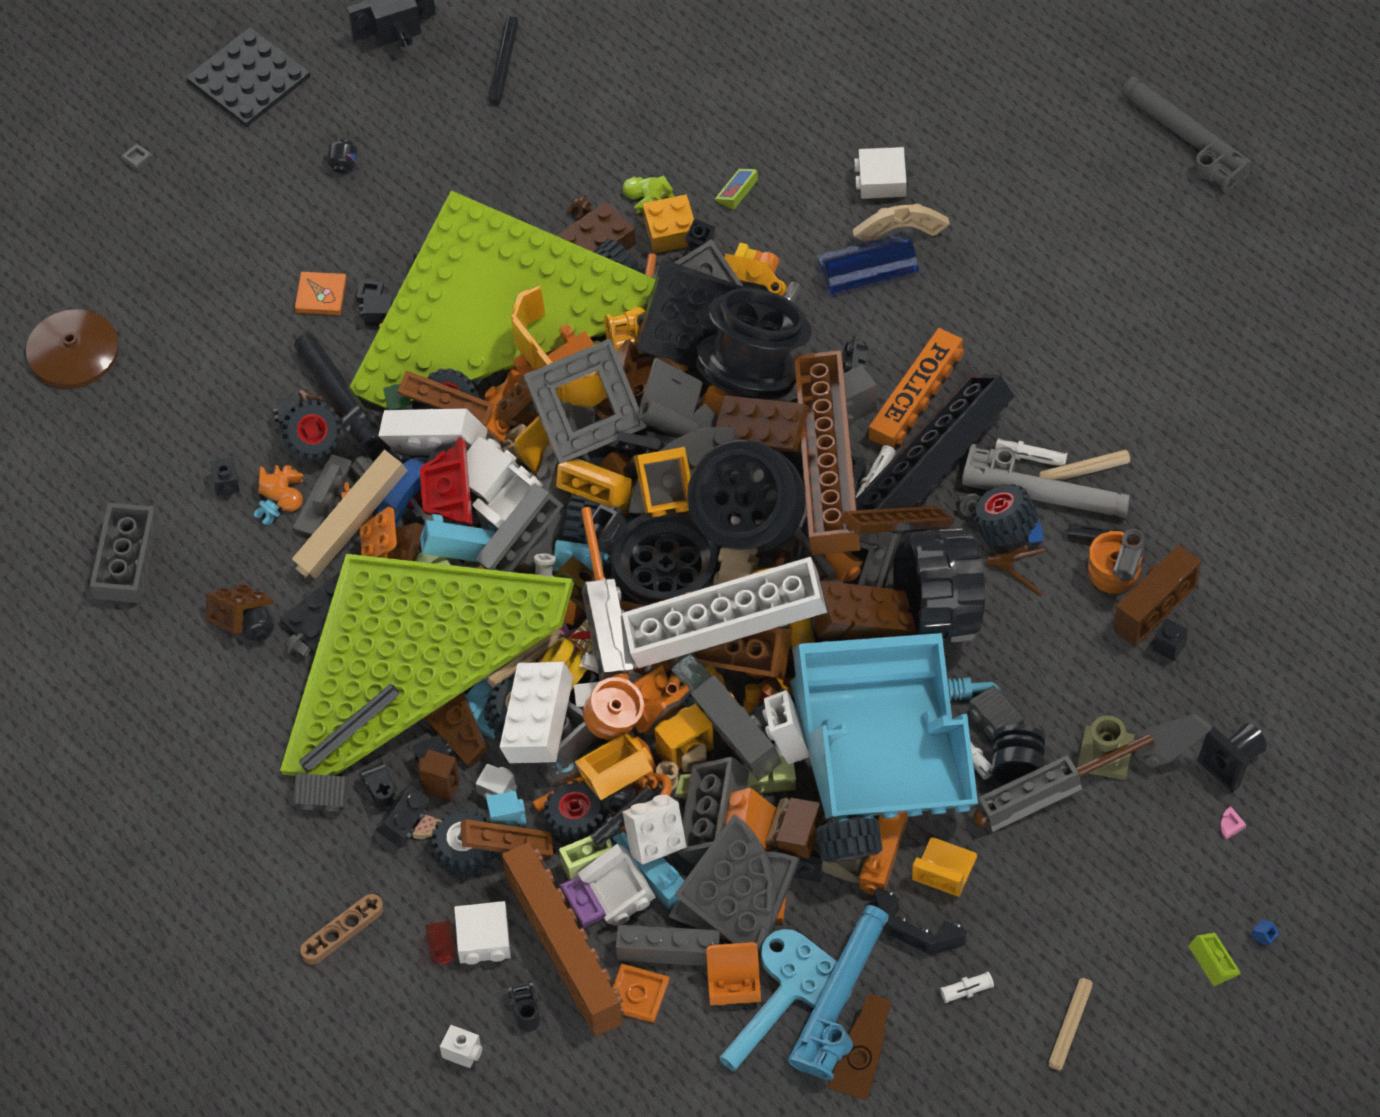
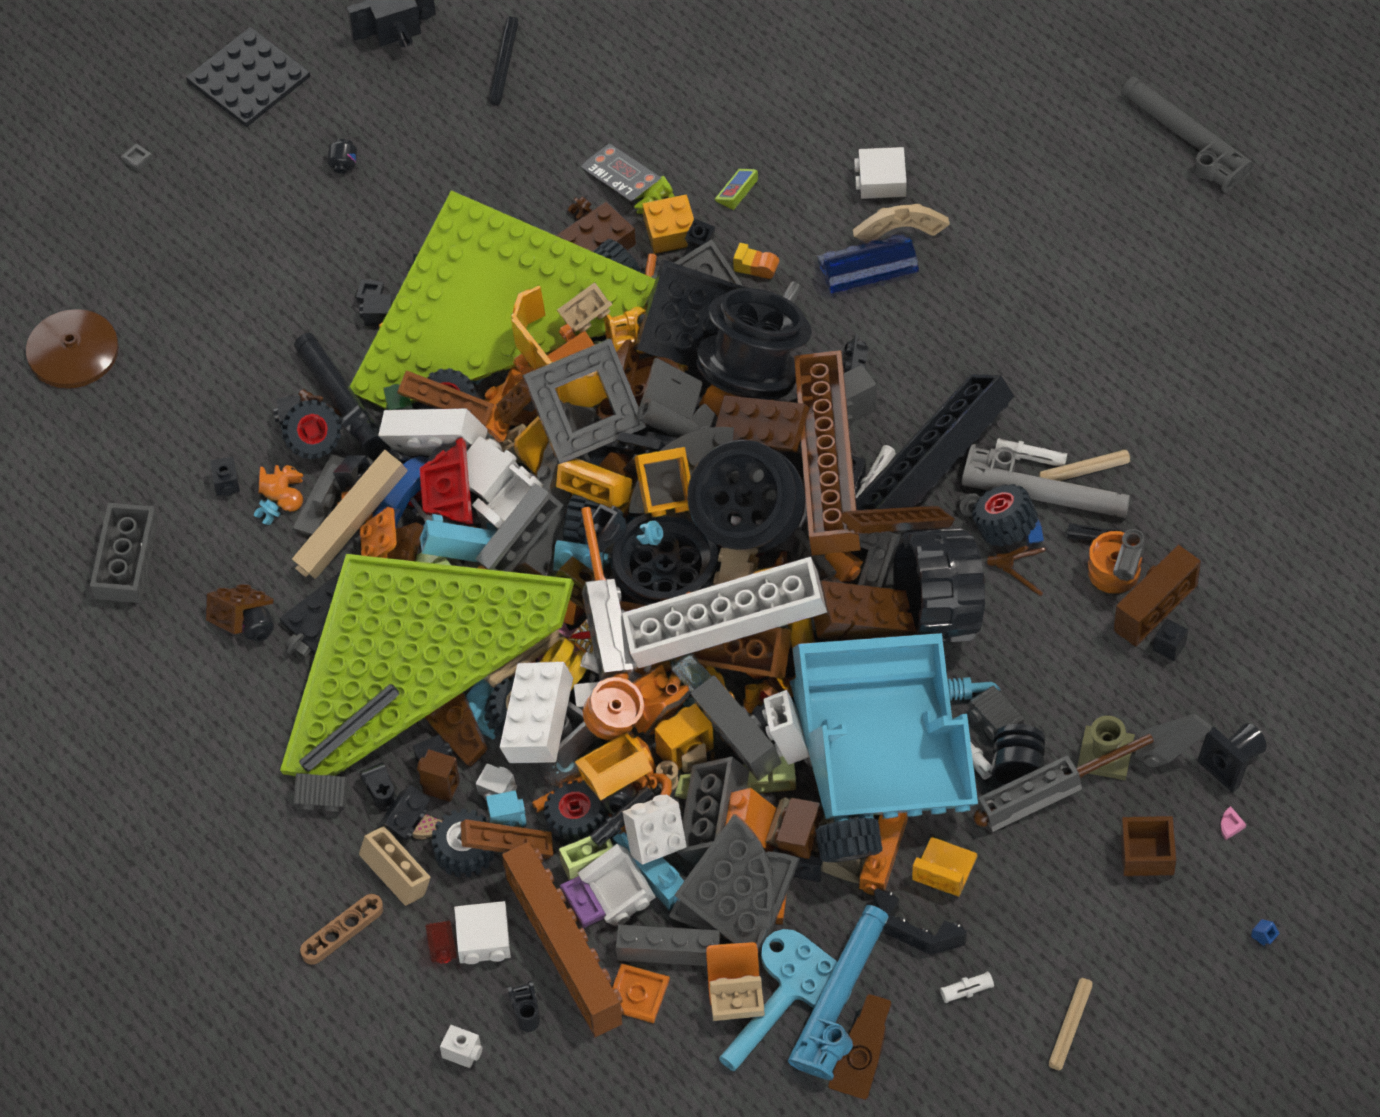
orange tile [295,272,347,315] -> none
white bush [533,553,556,577] -> none
light orange plate [724,253,787,296] -> none
orange brick [869,328,964,449] -> none
lime slope [1189,933,1241,986] -> none
none -> black brick [333,455,370,492]
none -> tan brick [359,826,431,906]
none -> tan bracket [557,282,613,333]
none -> sticker [581,143,661,201]
none -> medium azure plate [637,521,663,545]
none -> tan bracket [710,975,765,1021]
none -> reddish brown piece [1121,816,1176,876]

